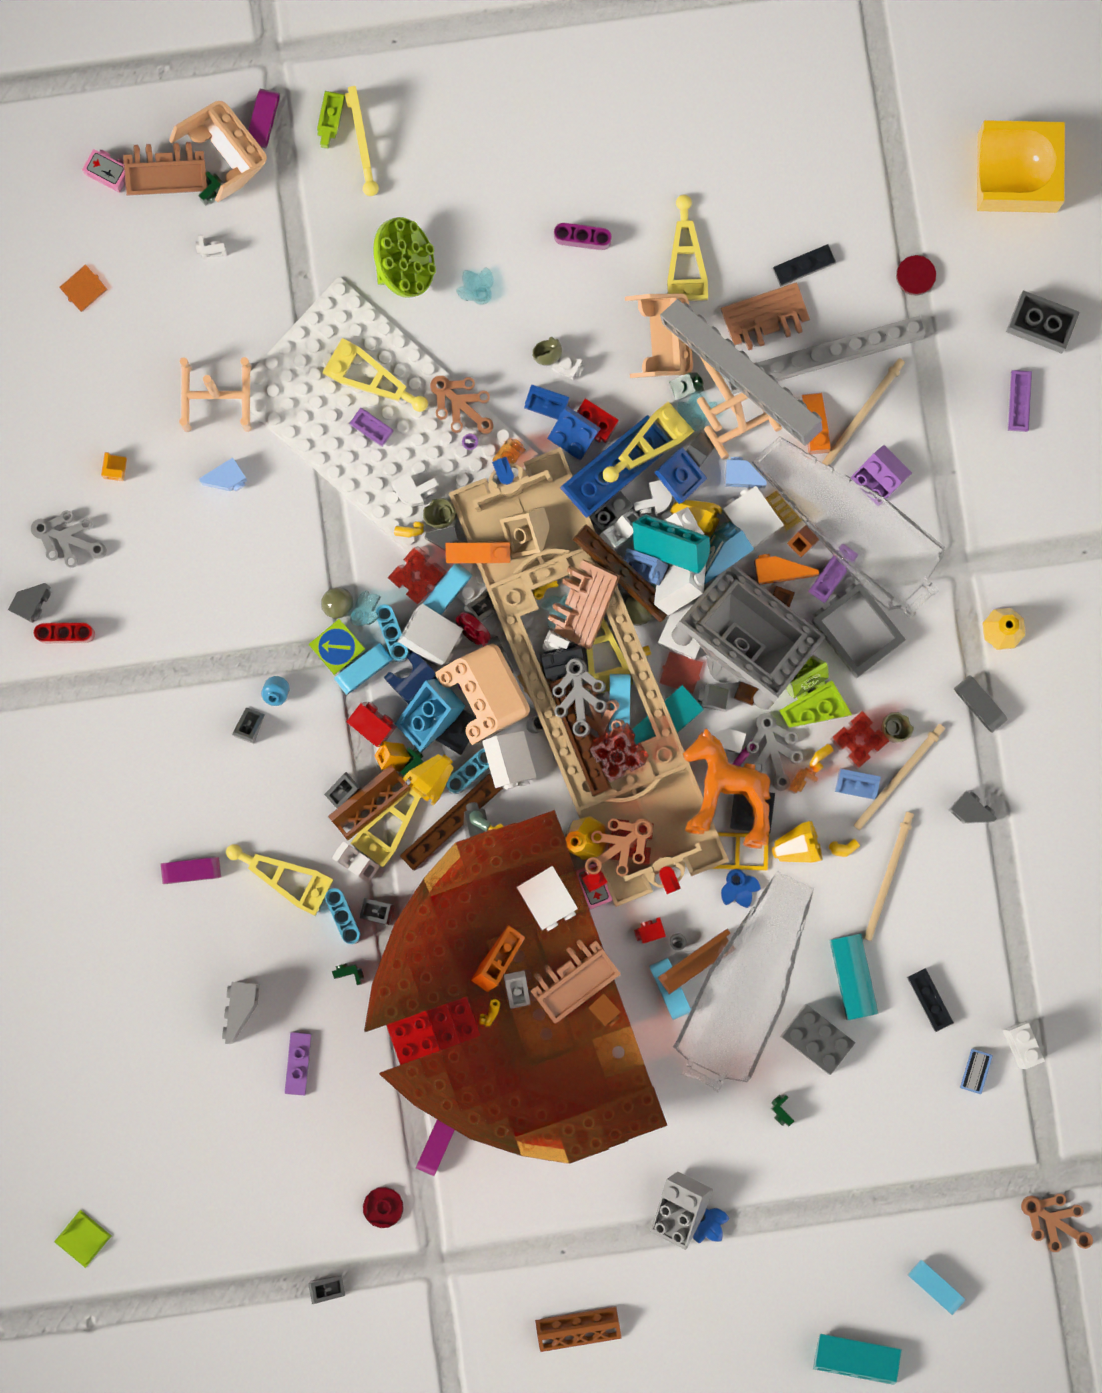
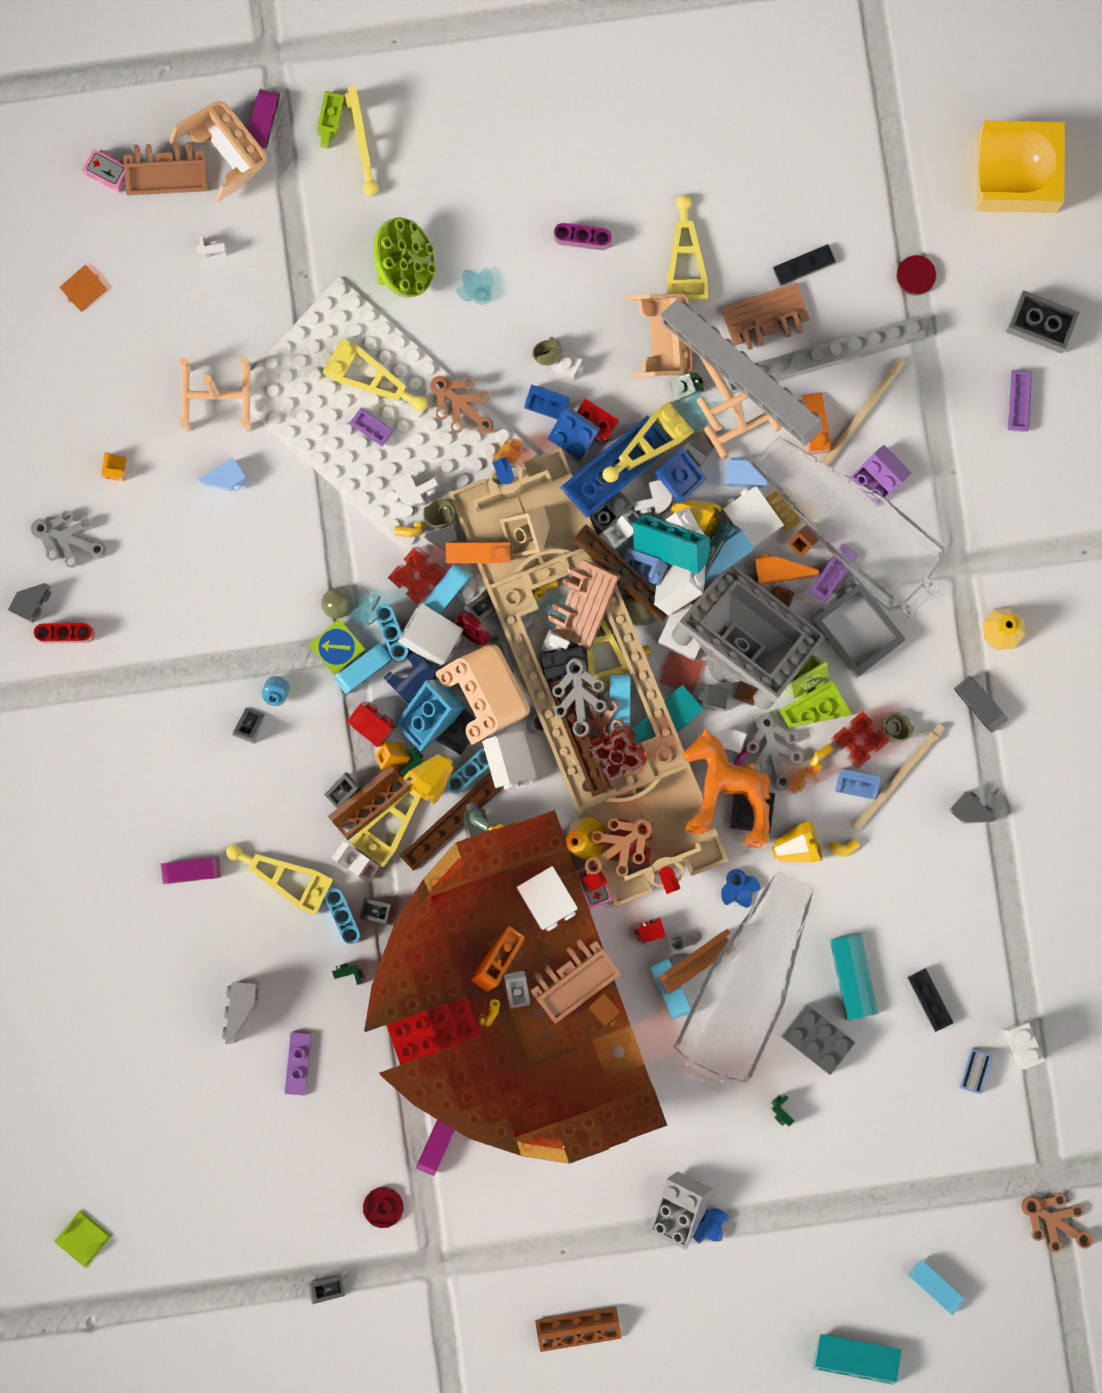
dark green bracket [198,171,222,206] -> none
medium lavender hinge [462,433,478,450] -> none
yellow window [711,832,769,871] -> none
tan bar [864,812,914,941] -> none

